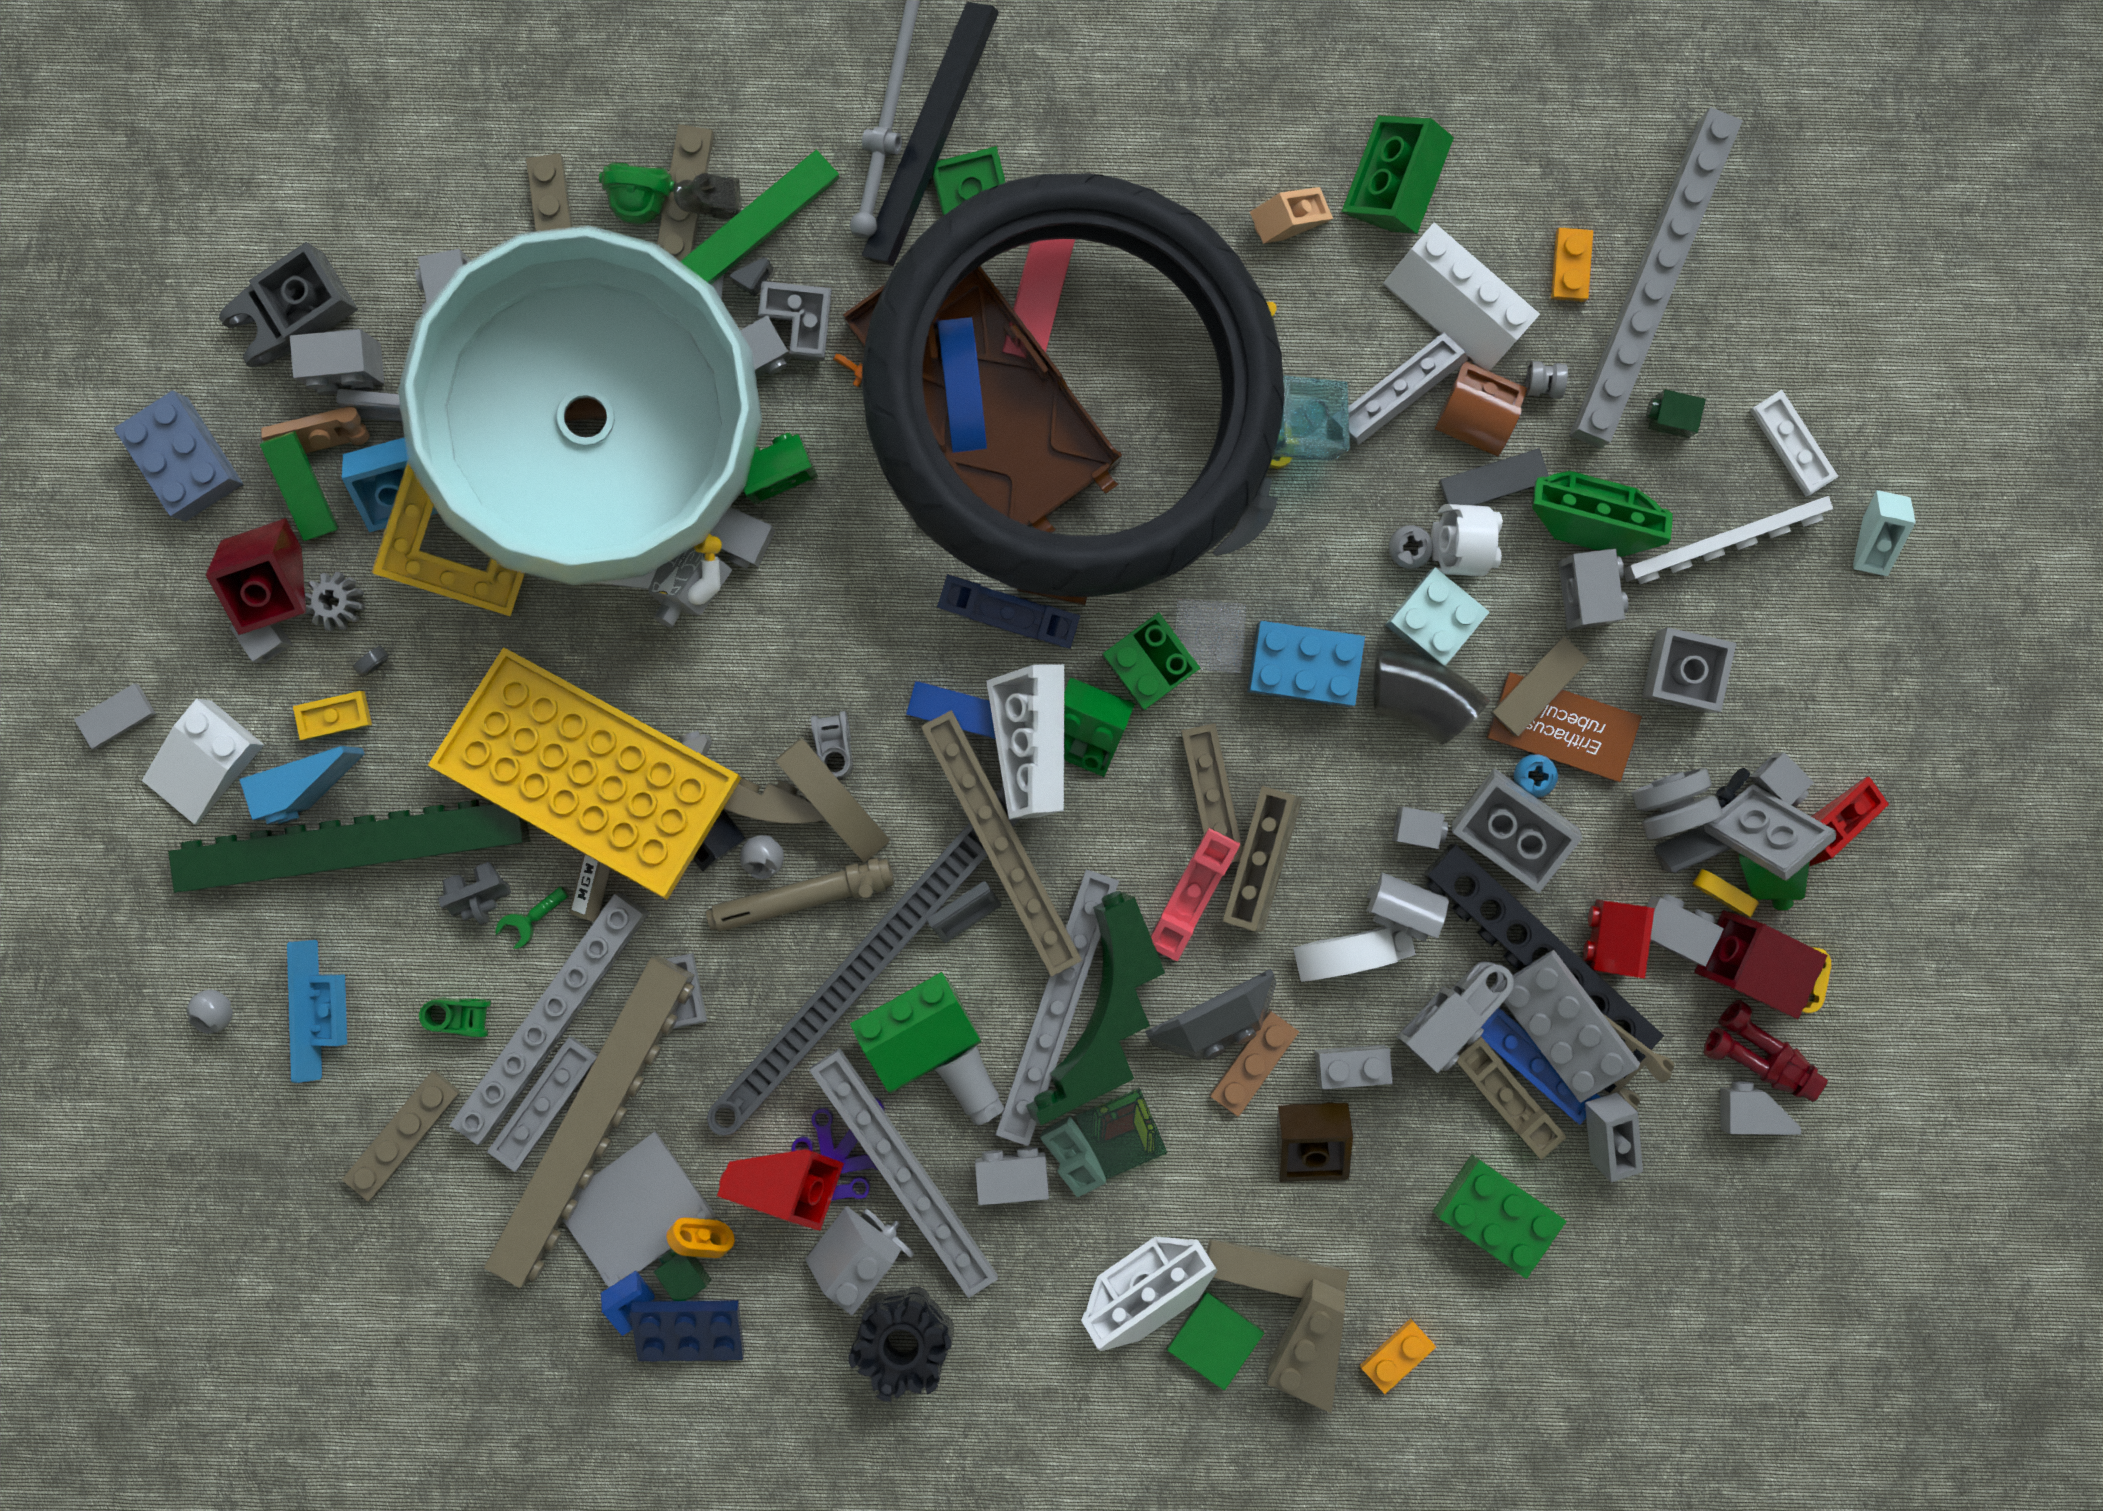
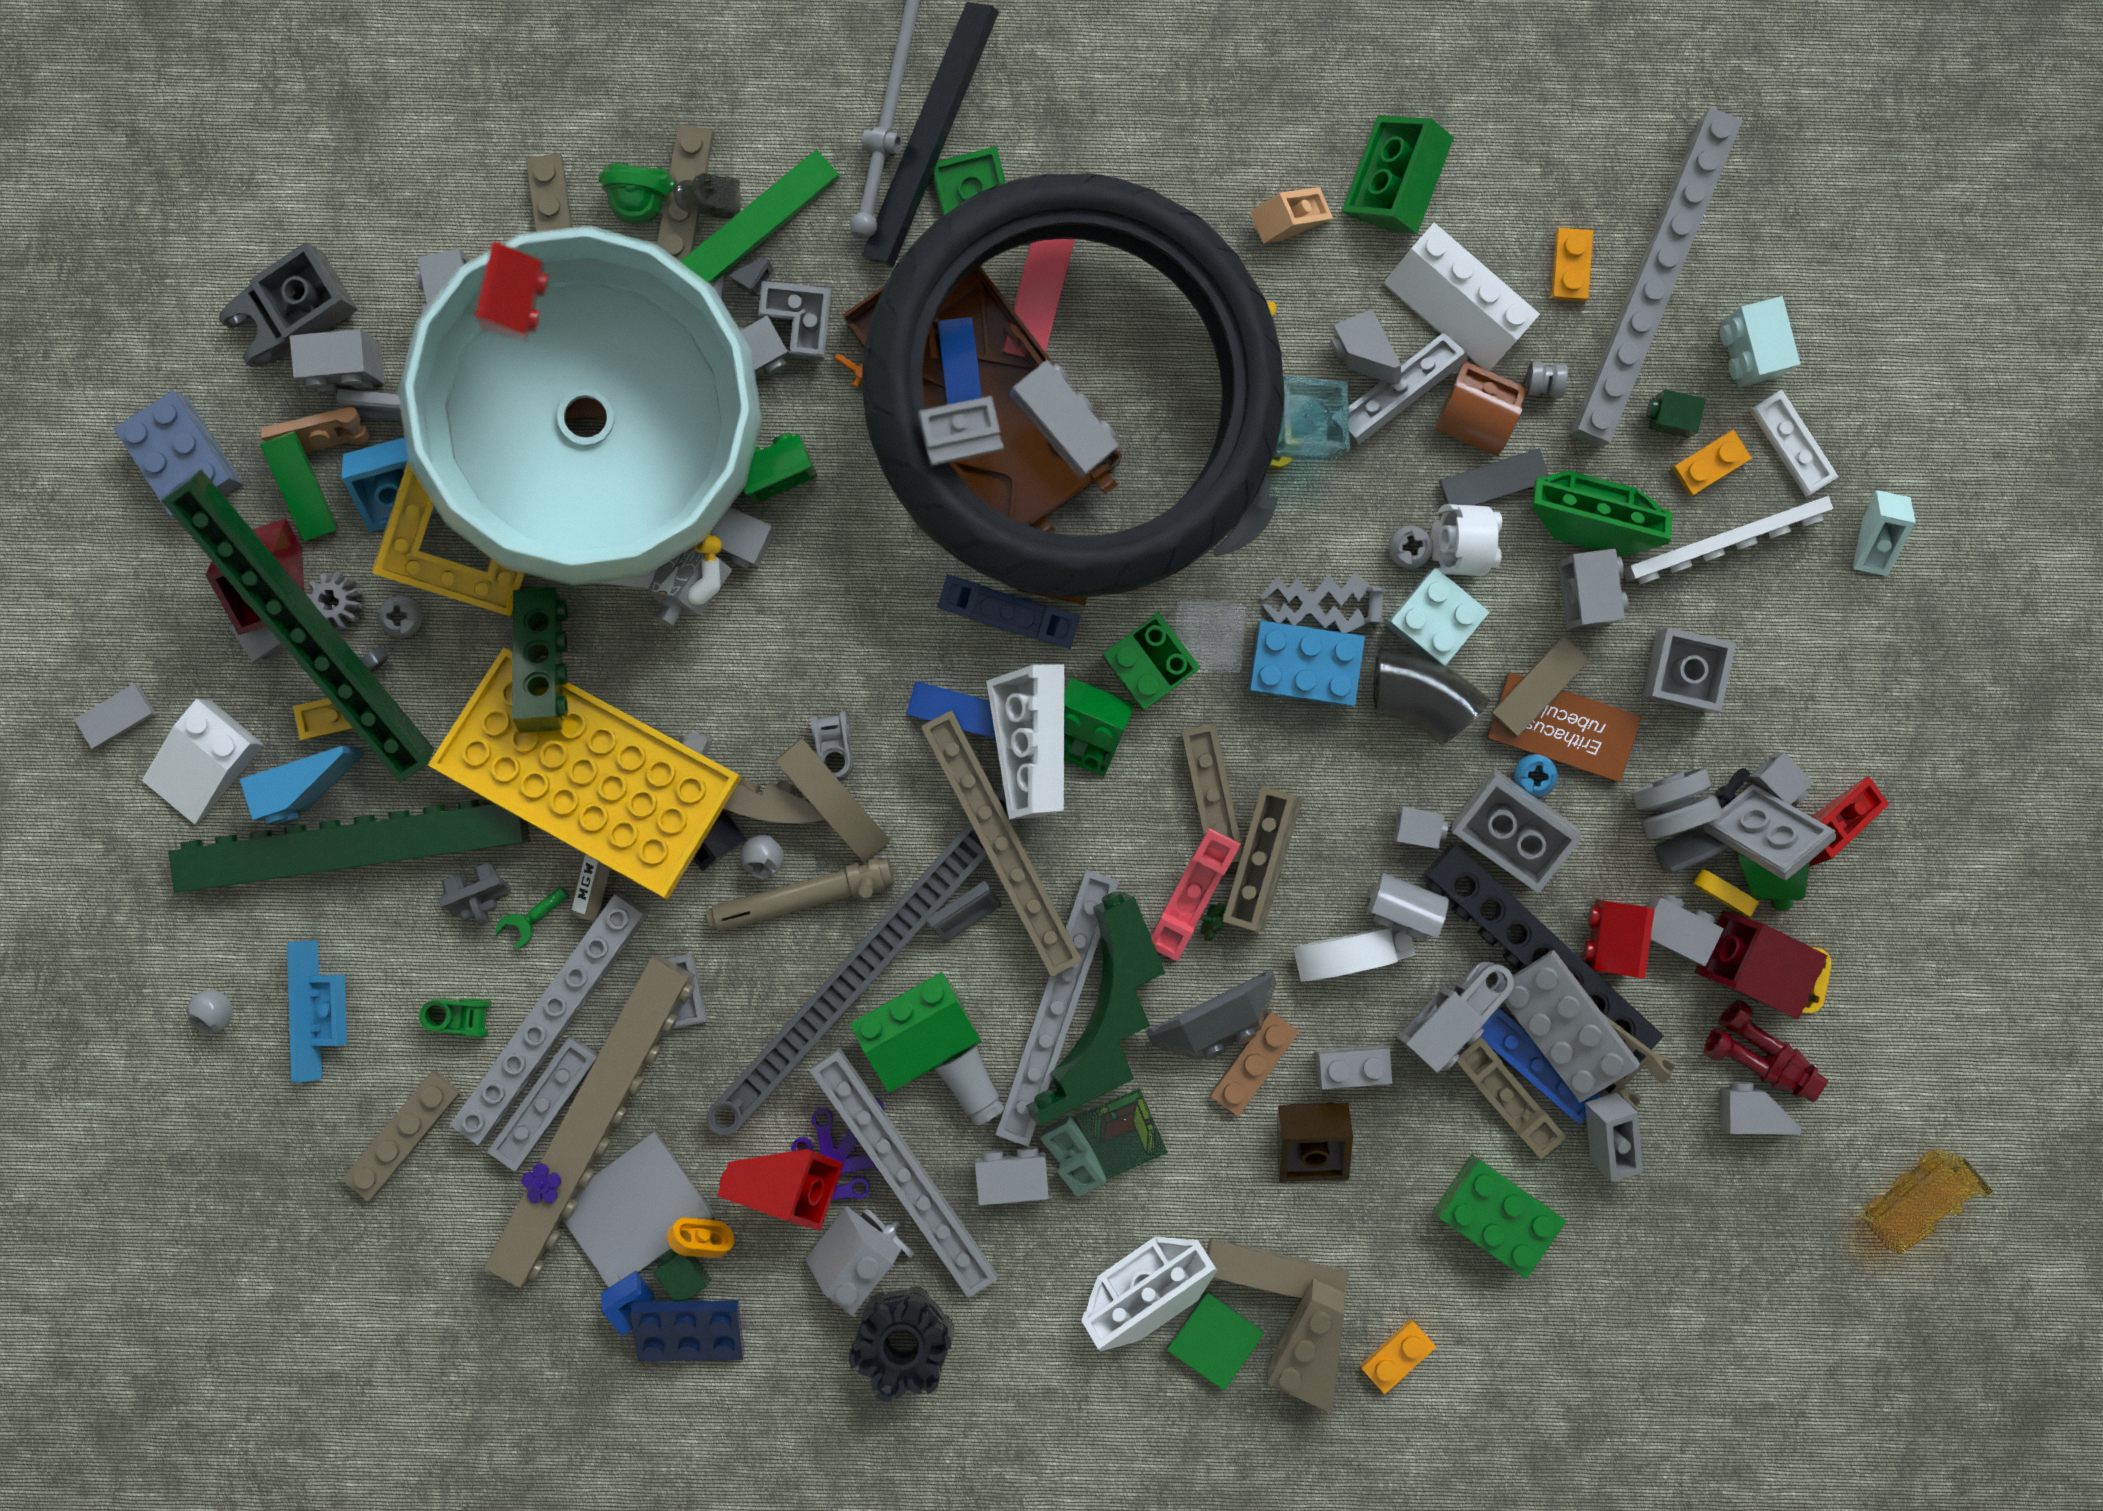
none -> dark green brick [161,469,434,783]
none -> light grey piece [377,595,423,639]
none -> red slope [475,241,549,342]
none -> dark green brick [512,587,568,733]
none -> dark purple plant [522,1163,561,1203]
none -> light grey plate [918,396,1004,466]
none -> light grey brick [1009,360,1119,479]
none -> dark green plant [1200,902,1225,941]
none -> light grey piece [1260,573,1385,633]
none -> light grey slope [1330,309,1401,384]
none -> light orange plate [1672,429,1752,497]
none -> light aqua brick [1720,296,1801,388]
none -> clear yellow wedge [1859,1148,1993,1255]

